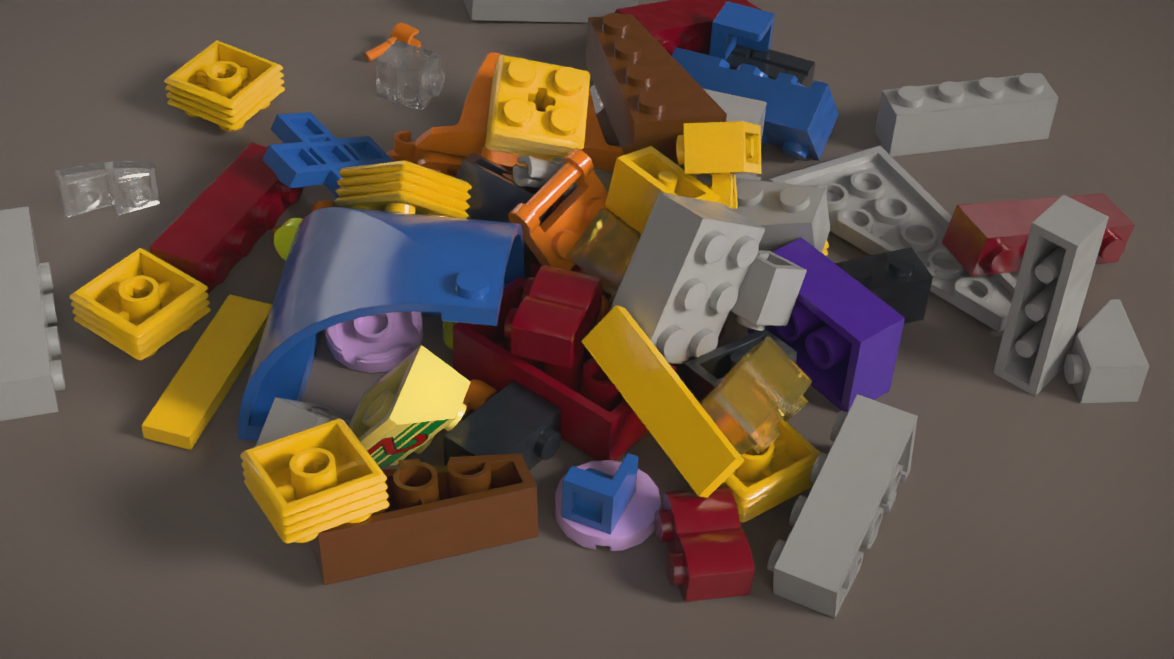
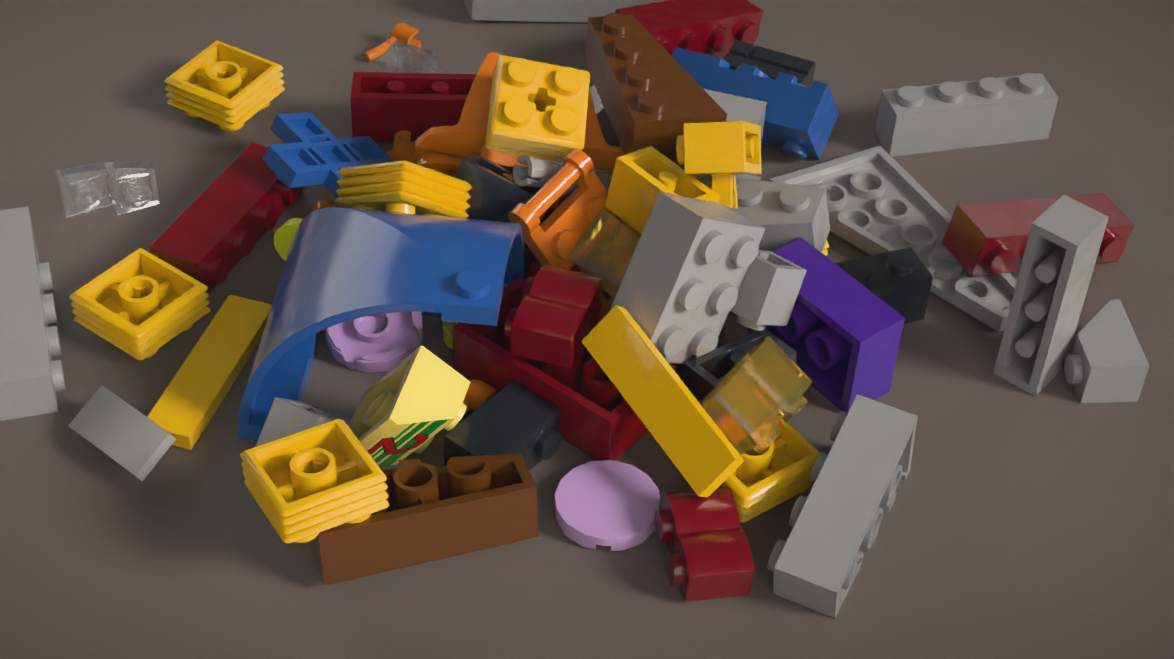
blue panel [561,453,639,535] -> none
blue panel [709,1,775,61] -> none
none -> light grey slope [68,385,176,481]
none -> dark red brick [350,72,477,142]

